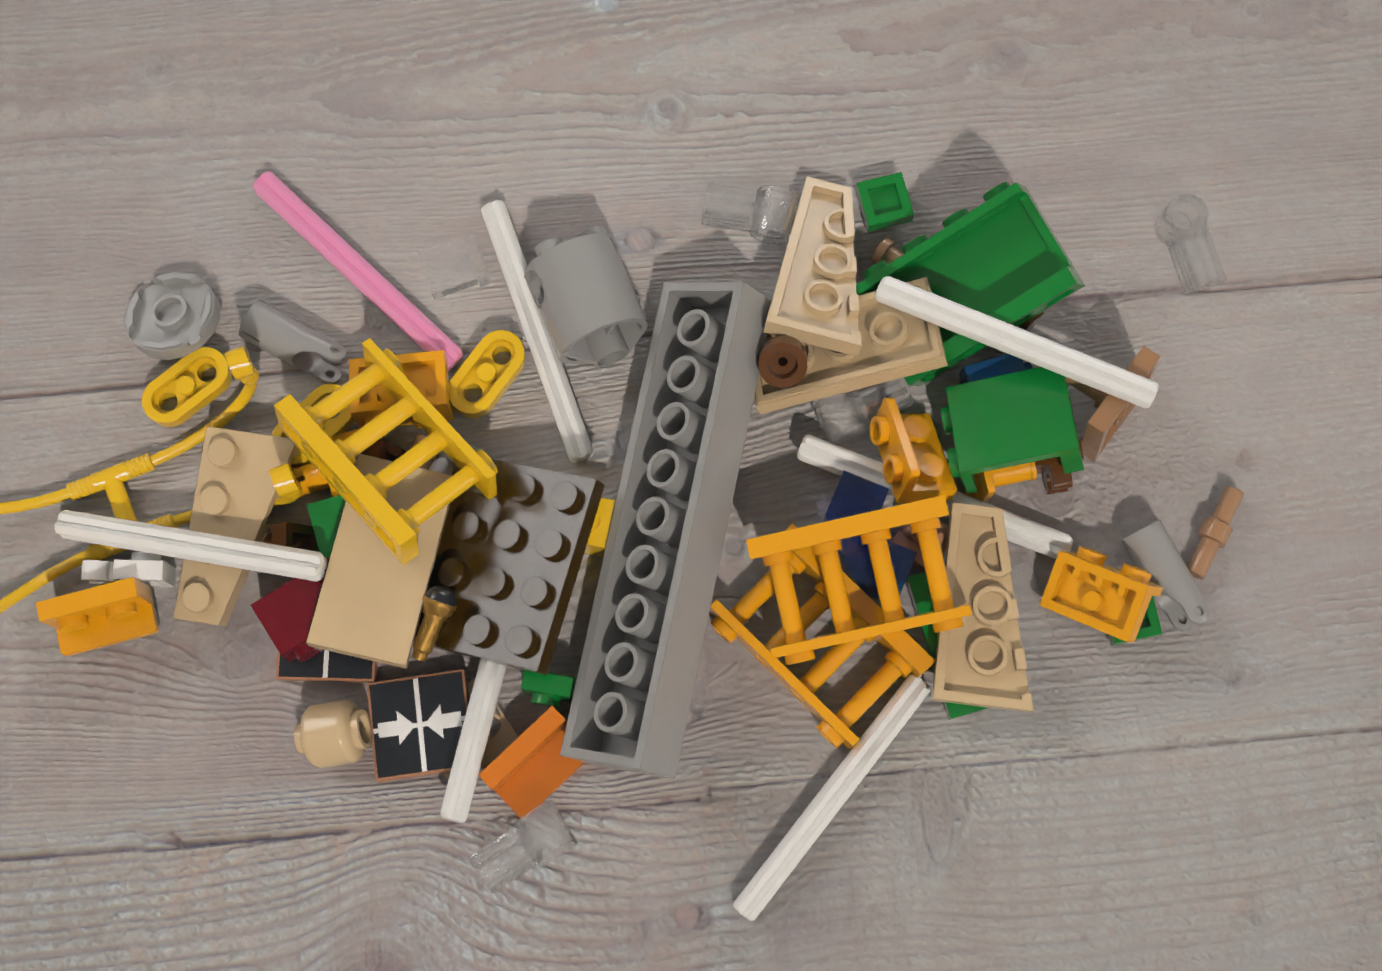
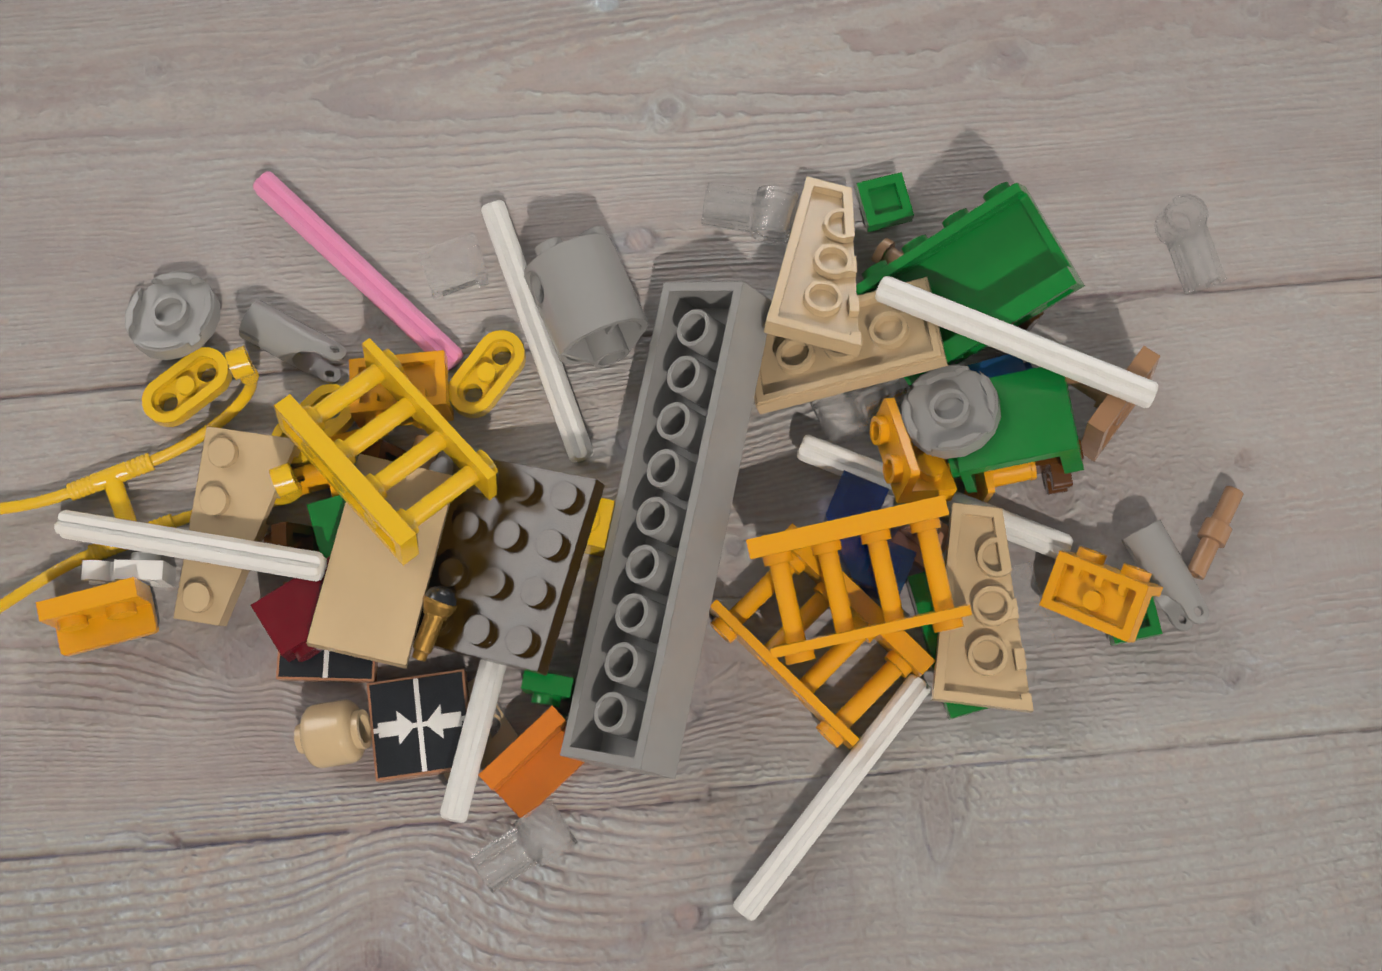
reddish brown tile [758,335,807,388] -> none
none -> light grey tile [901,364,1001,459]

